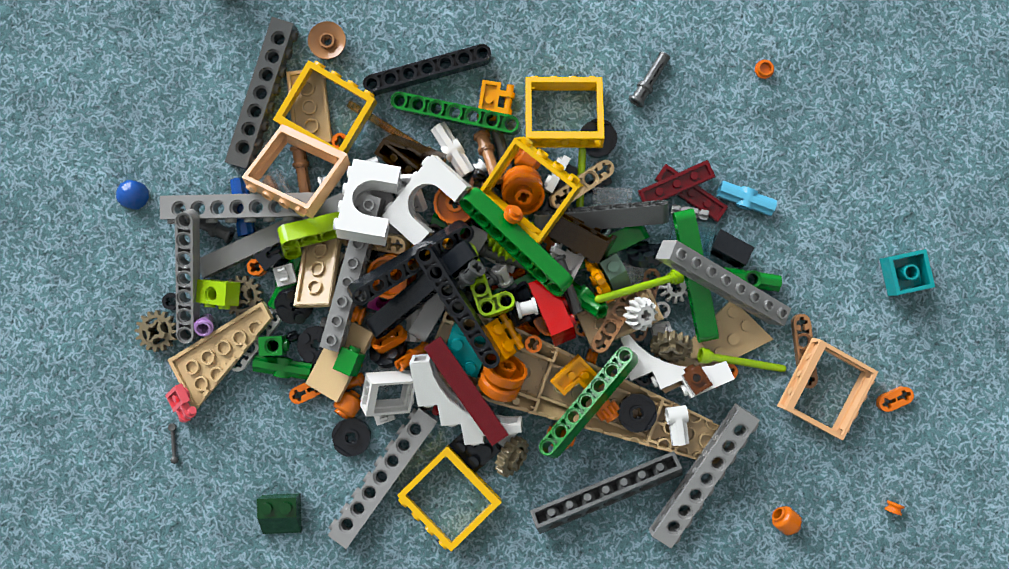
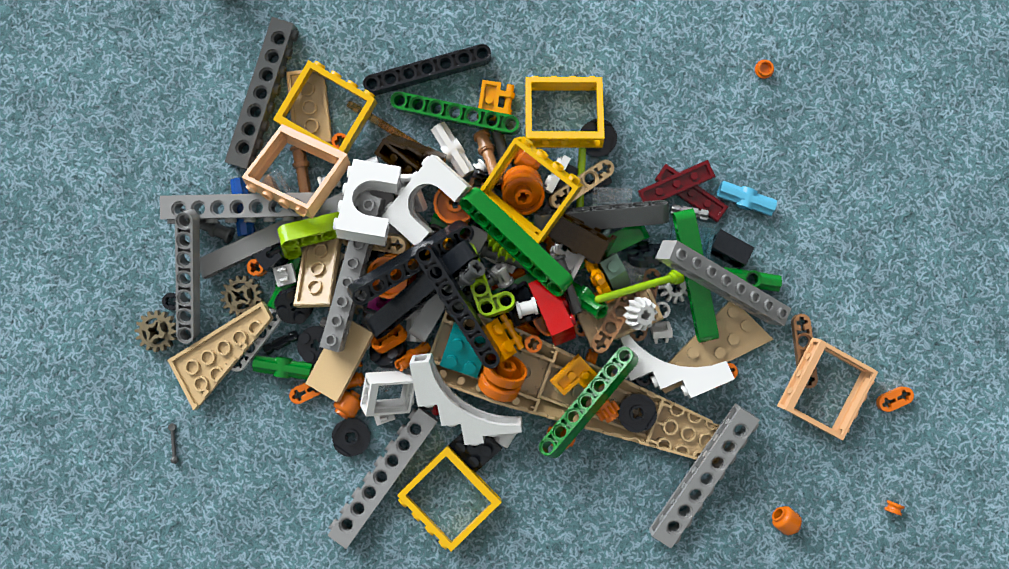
blue hair [116,180,149,210] -> none
coral plate [165,383,197,423] -> none
lavender cone [194,313,214,336] -> none
lime brick [196,279,240,310] -> none
dark green slope [257,493,302,534] -> none
green brick [258,335,289,356] -> none
medium nougat dish [308,21,346,60] -> none
green brick [332,345,366,377] -> none
orange bush [351,306,366,325] -> none
dark red tile [424,336,509,446] -> none
dark tan gear [495,436,529,478] -> none
orange plate [504,205,523,224] -> none
dark grey brick [530,451,683,534] -> none
dark grey pin [628,52,670,107] -> none
dark tan gear [650,330,693,362] -> none
white piece [665,405,689,446] -> none
reddish brown brick [682,363,713,396] -> none
lime piece [697,347,787,372] -> none
teal brick [879,249,935,296] -> none

